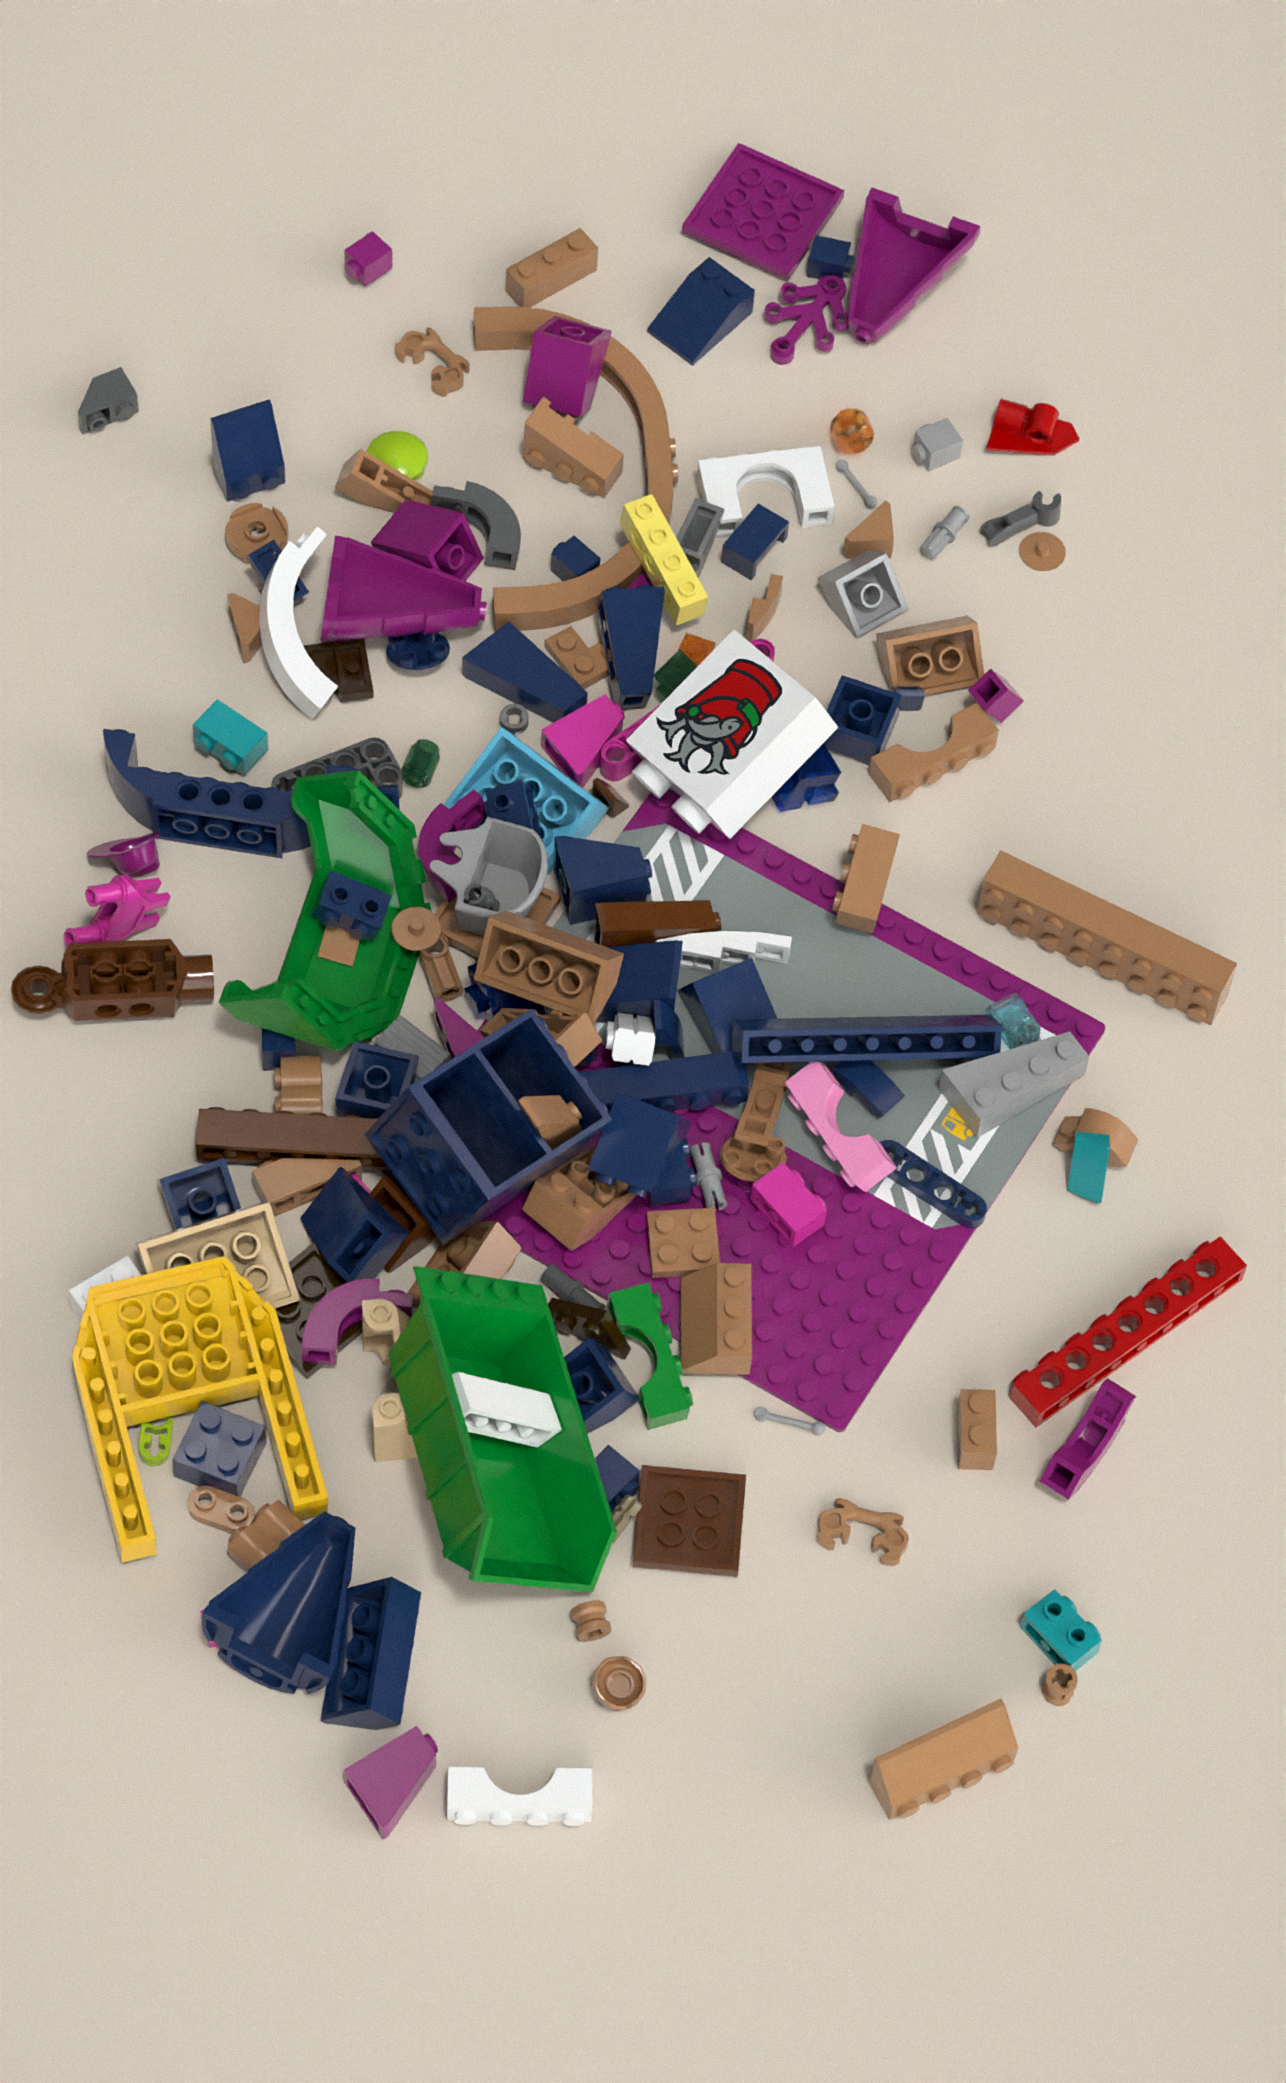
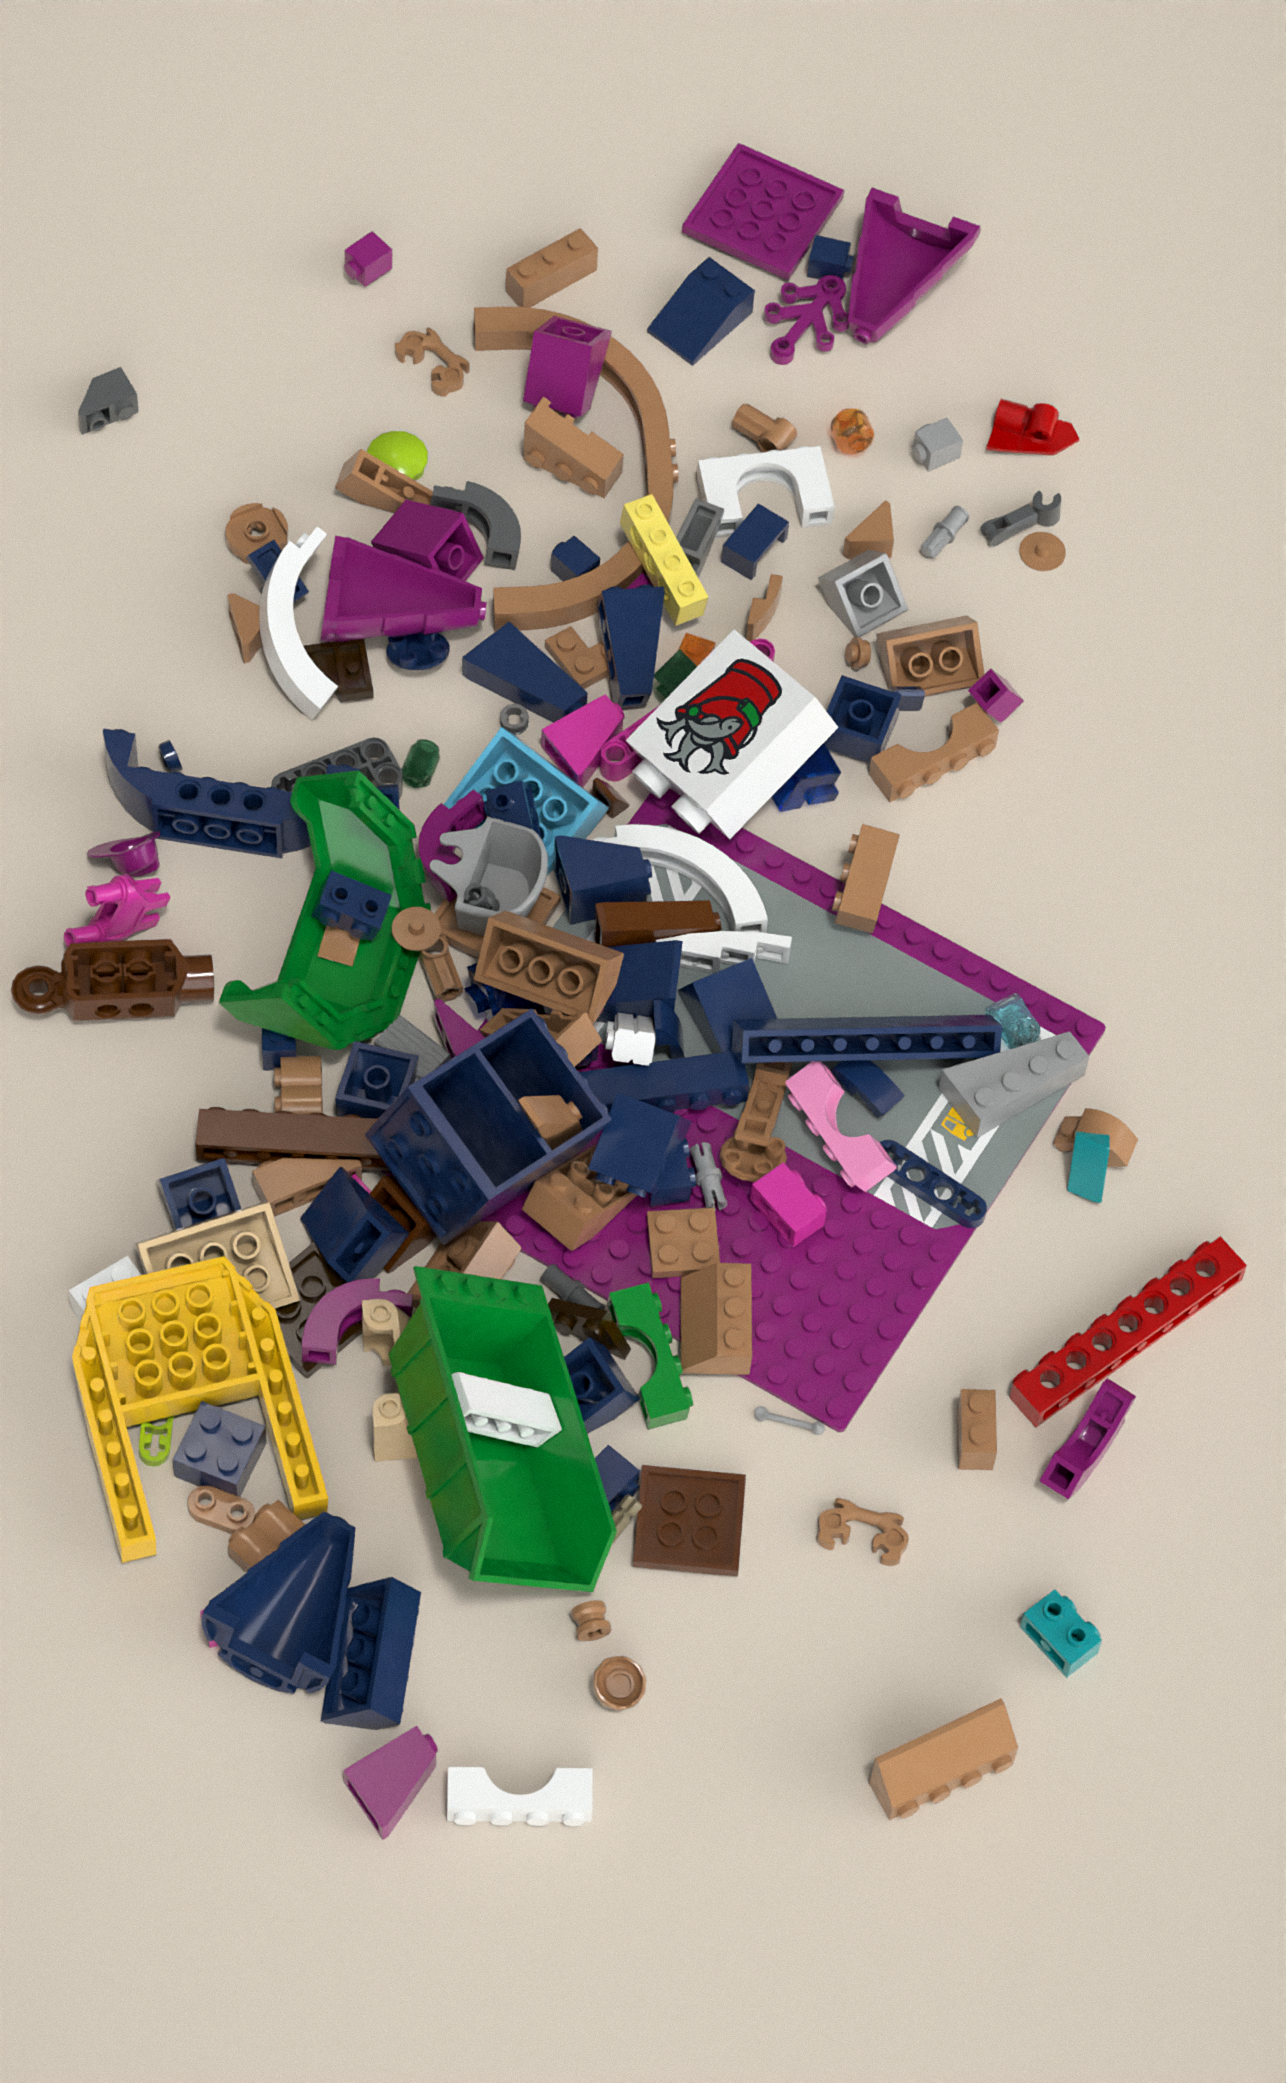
teal brick [193,699,268,775] -> none
dark blue slope [210,399,285,502] -> none
light grey hinge [836,459,877,508] -> none
medium nougat brick [977,850,1237,1025] -> none
medium nougat bush [1042,1664,1078,1706] -> none
none -> dark blue tile [158,740,182,773]
none -> white arch [593,824,768,933]
none -> medium nougat piece [732,403,797,453]
none -> medium nougat plate [845,637,871,669]

